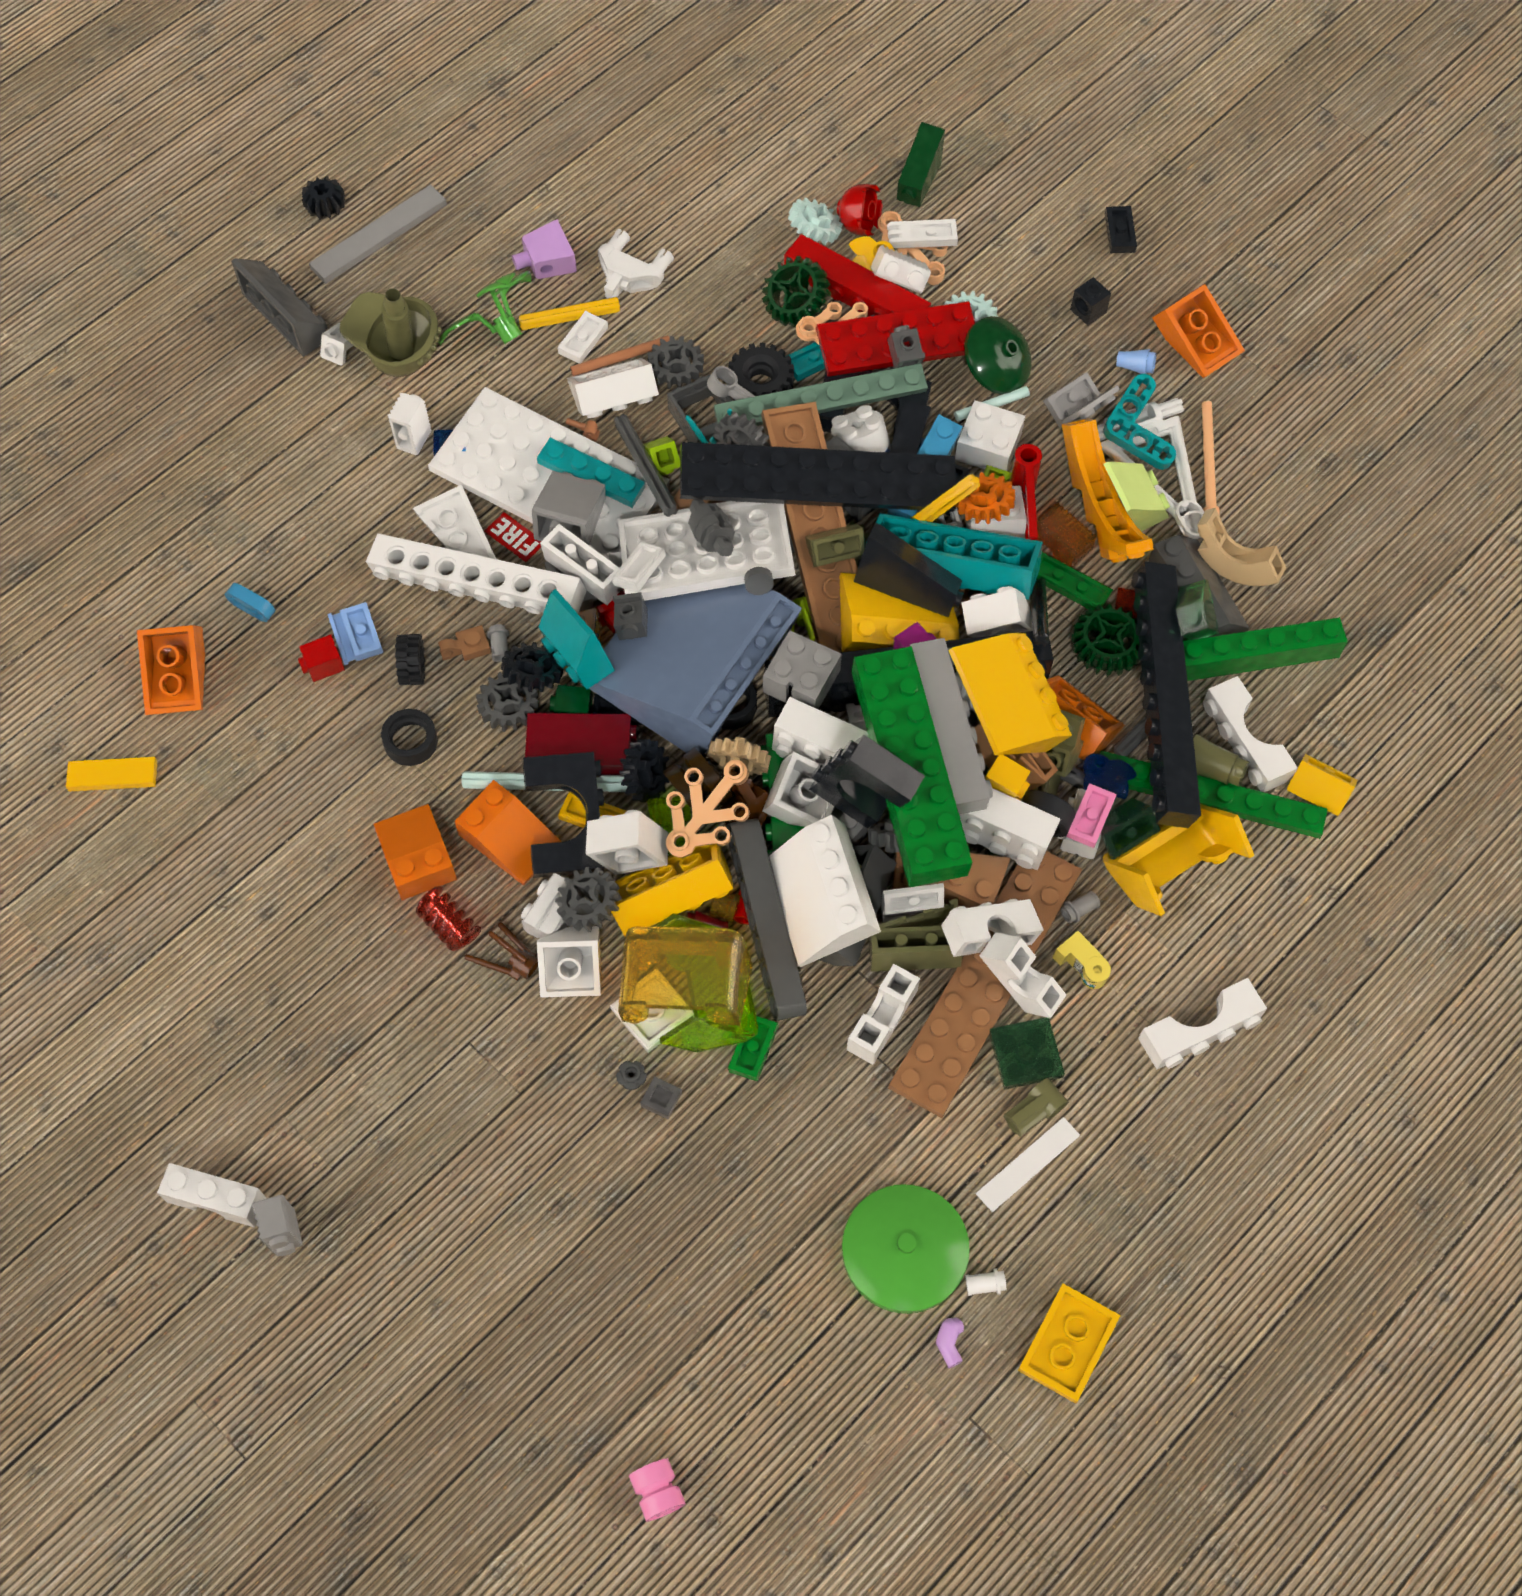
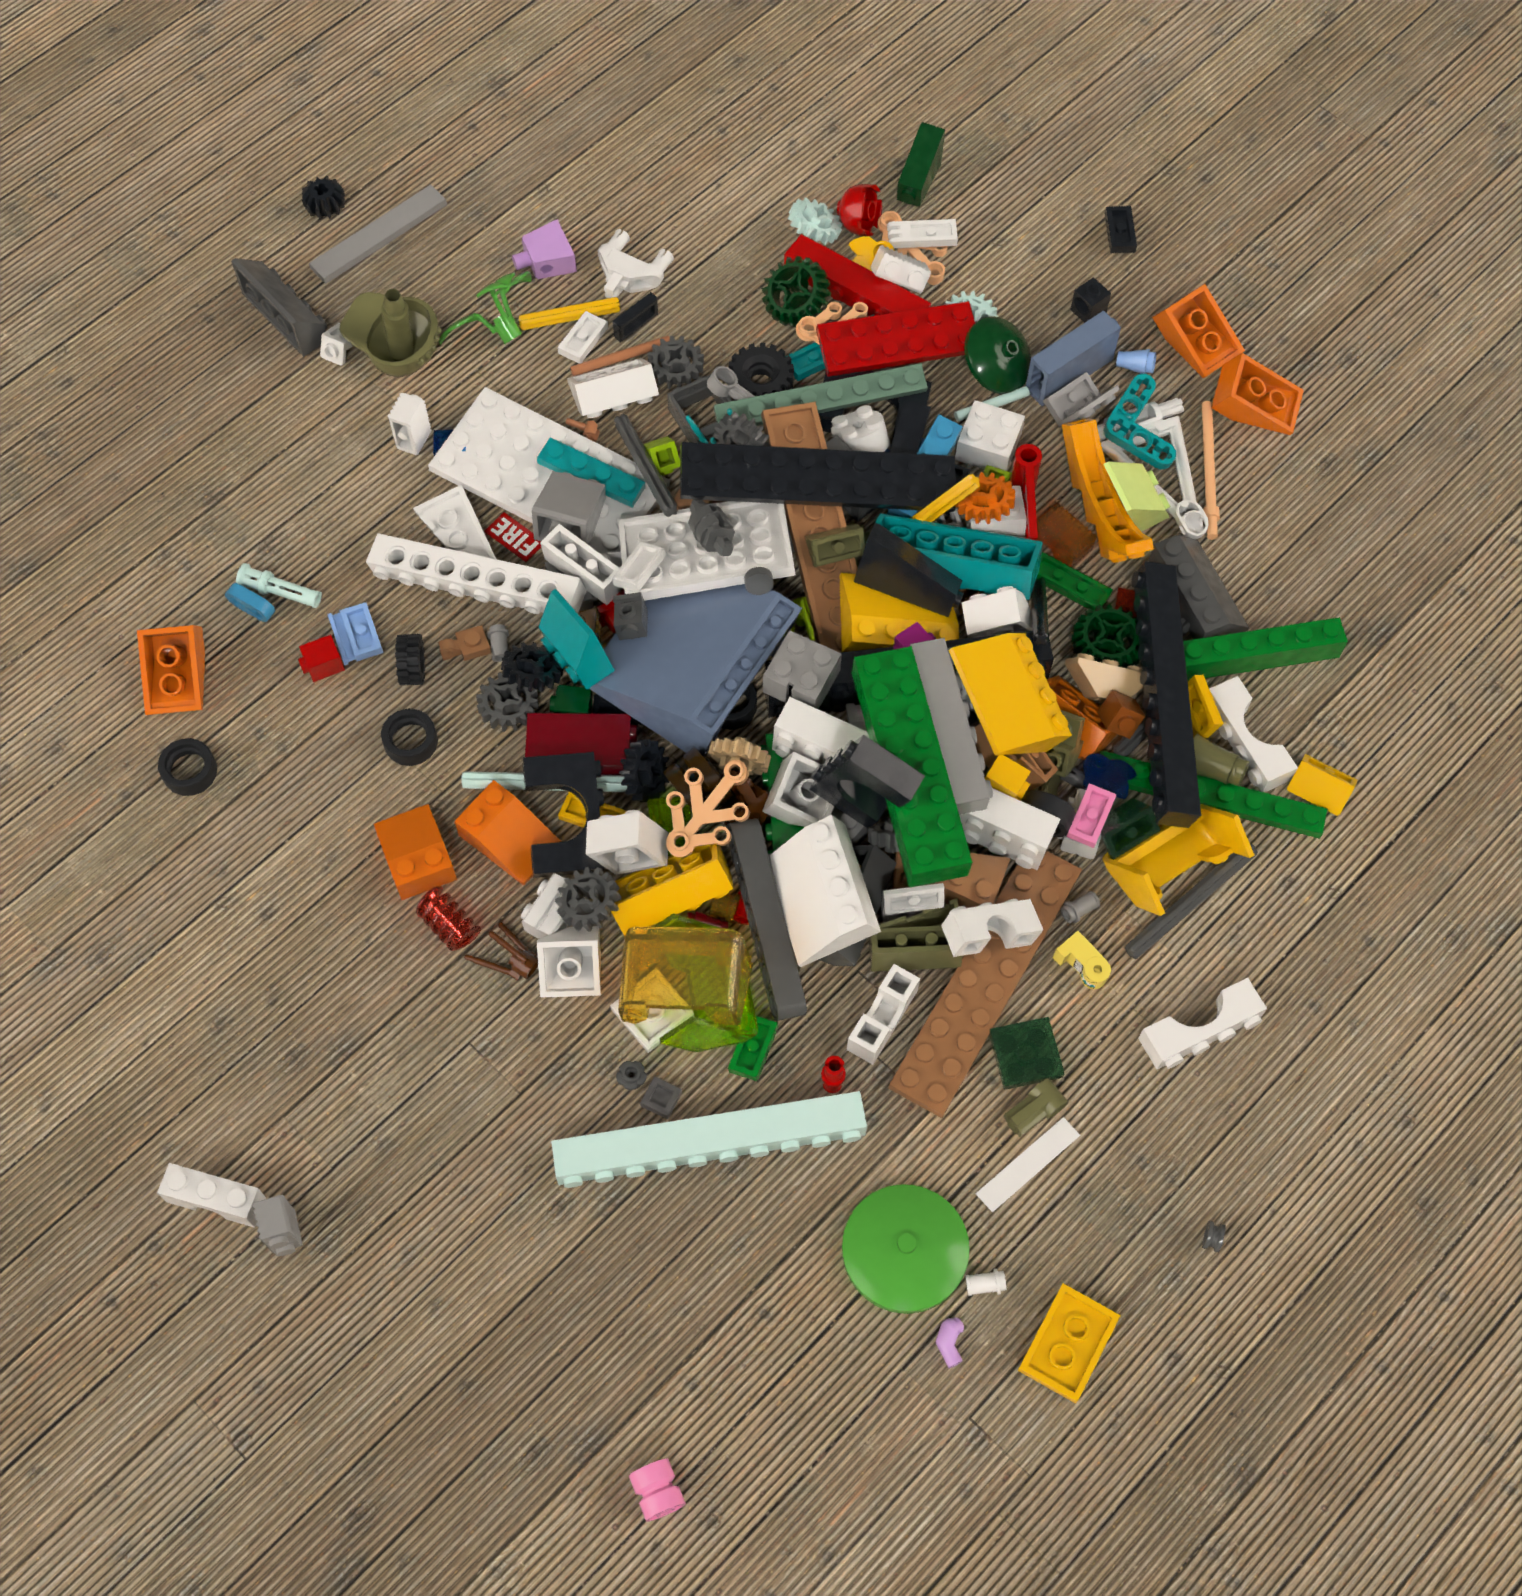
yellow tile [66,757,157,792] -> none
dark grey brick [887,325,925,368] -> none
white arch [979,932,1066,1018] -> none
clear green slope [1176,579,1219,640] -> none
tan arch [1197,508,1286,586] -> none
none -> black tyre [158,738,217,796]
none -> light aqua pin [236,563,322,608]
none -> light aqua brick [551,1091,867,1188]
none -> black tile [613,292,658,342]
none -> red pin [821,1056,846,1094]
none -> sand blue brick [1026,310,1121,406]
none -> tan slope [1065,653,1143,702]
none -> dark orange brick [1097,689,1145,739]
none -> dark grey axle [1125,843,1258,959]
none -> yellow plate [1188,675,1224,738]
none -> dark grey bush [1202,1220,1226,1253]
none -> orange slope [1211,353,1304,435]

